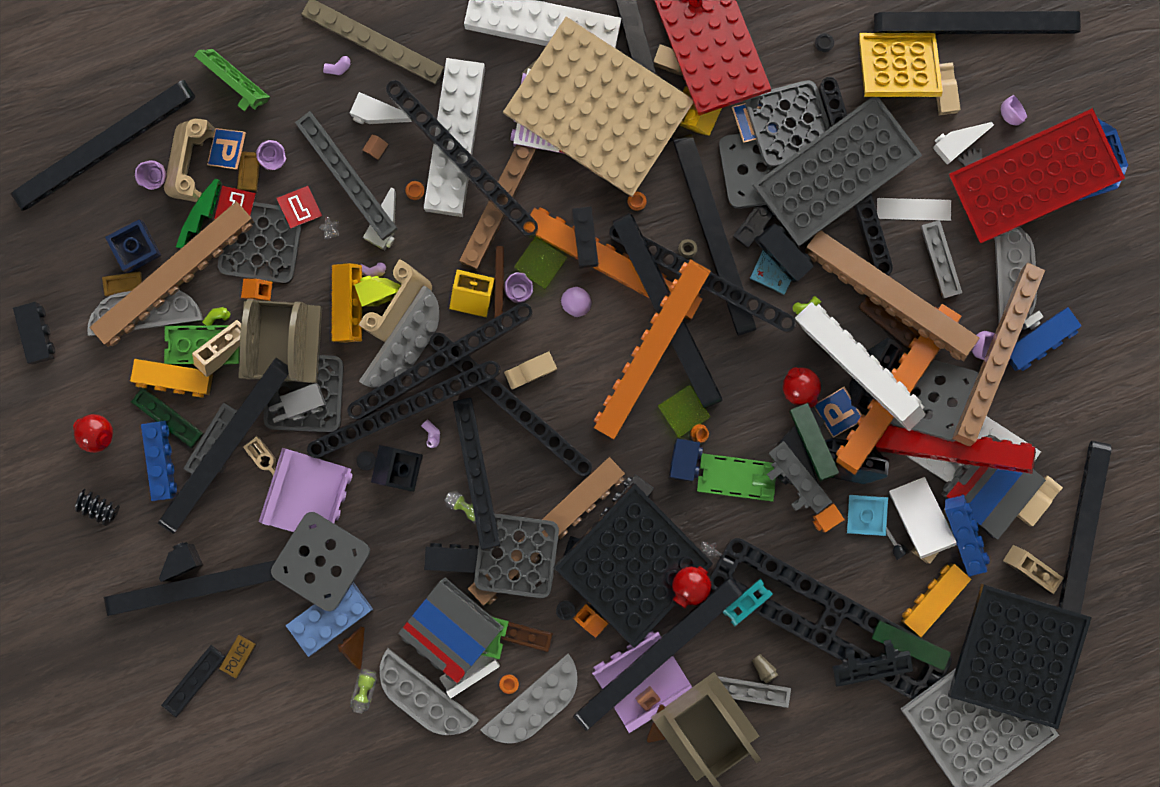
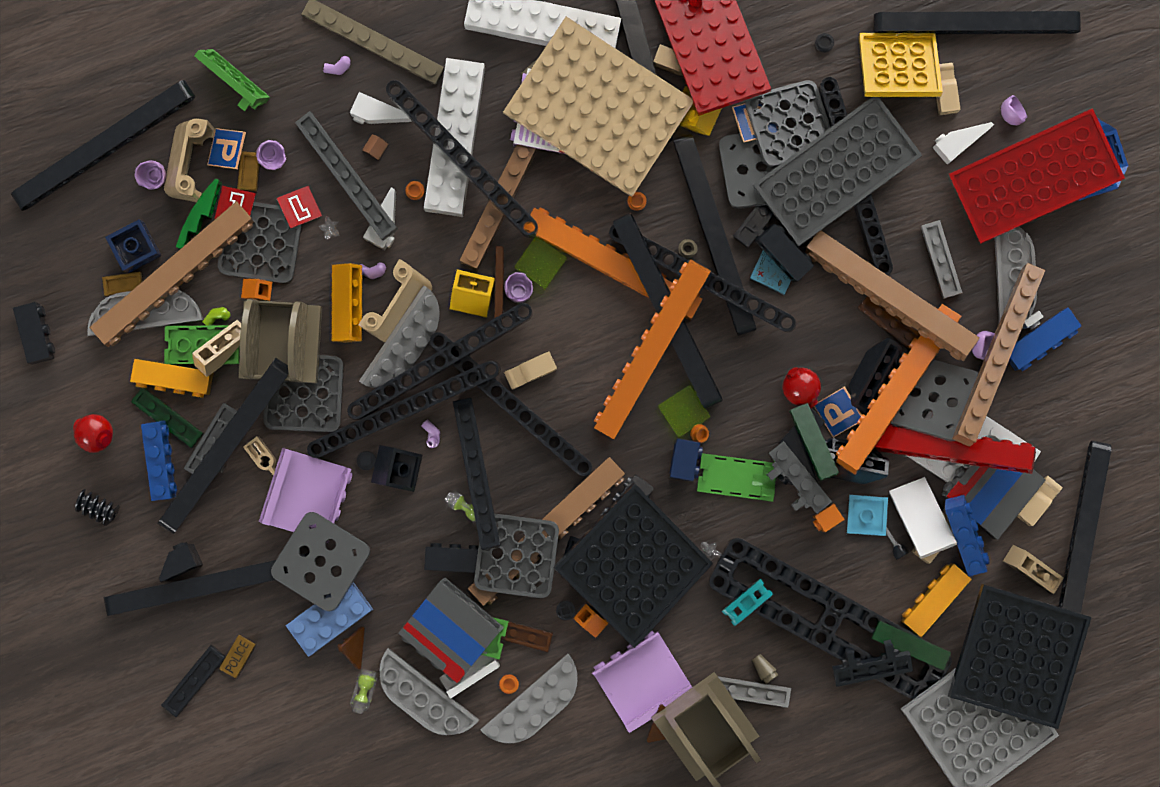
light grey hinge [269,383,326,423] -> none
neon yellow slope [355,276,401,307] -> none
lavender hair [561,287,592,317] -> none
black brick [572,206,599,269] -> none
black beam [573,577,744,731] -> none
nougat slope [635,686,661,711] -> none
red brick [672,566,711,609] -> none
lime arm [793,296,821,315] -> none
white brick [795,302,926,431] -> none
white sticker [877,198,951,221] -> none
dark grey piece [957,148,983,167] -> none

